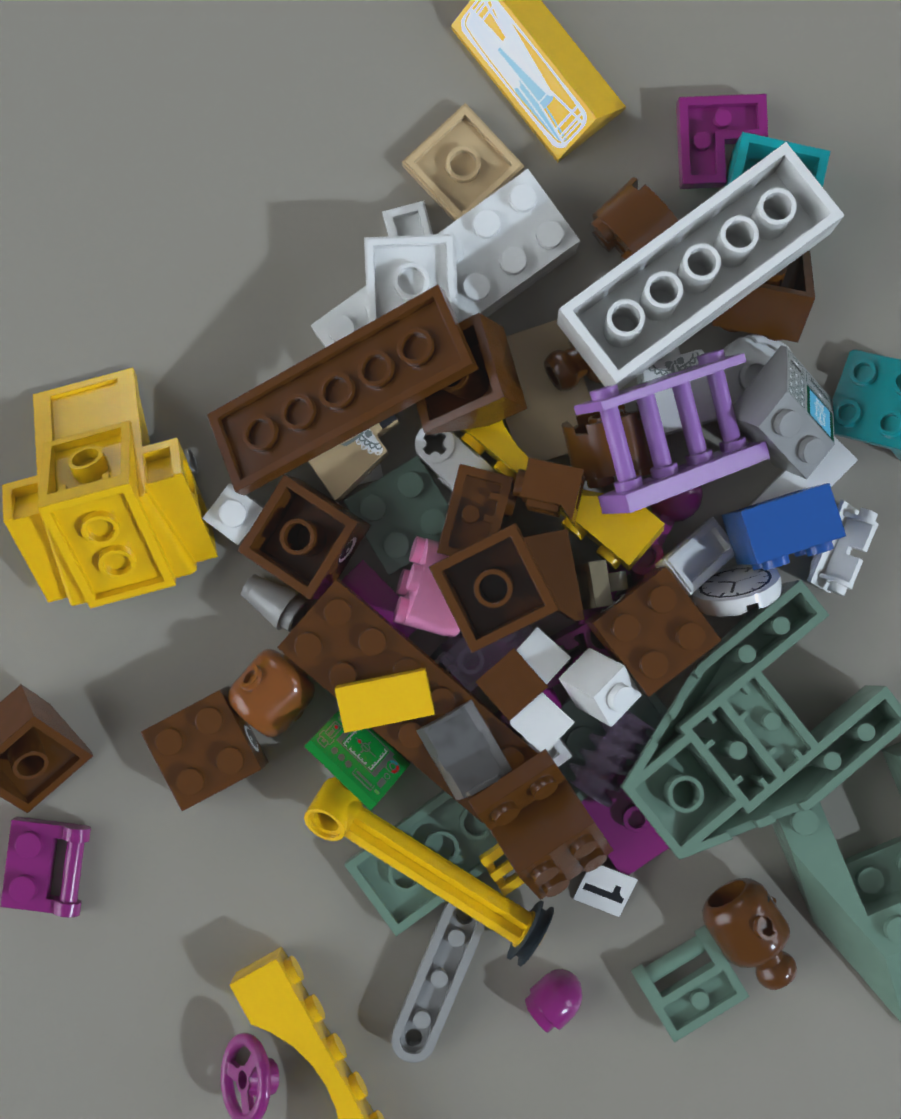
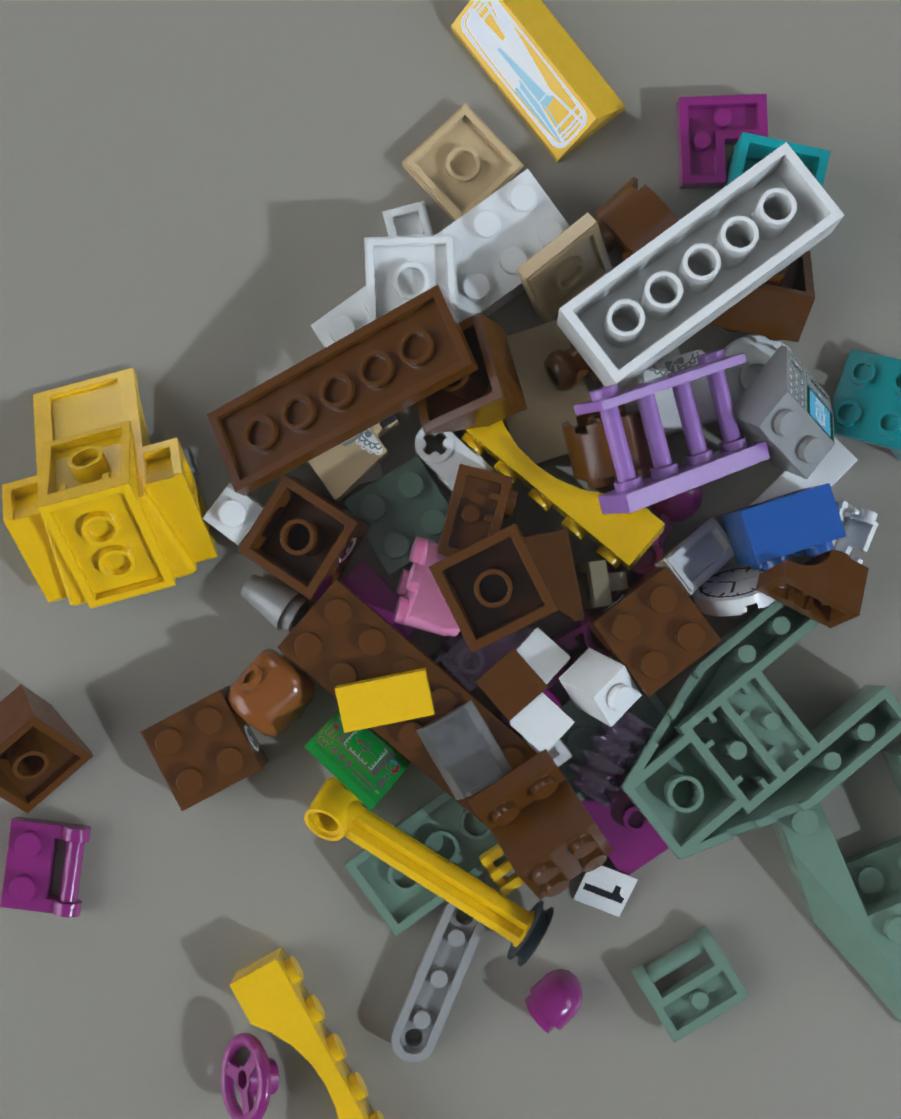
reddish brown window [513,458,586,527] -> none
reddish brown piece [702,878,797,990] -> none
none -> tan tile [517,212,613,323]
none -> reddish brown arch [756,549,869,628]

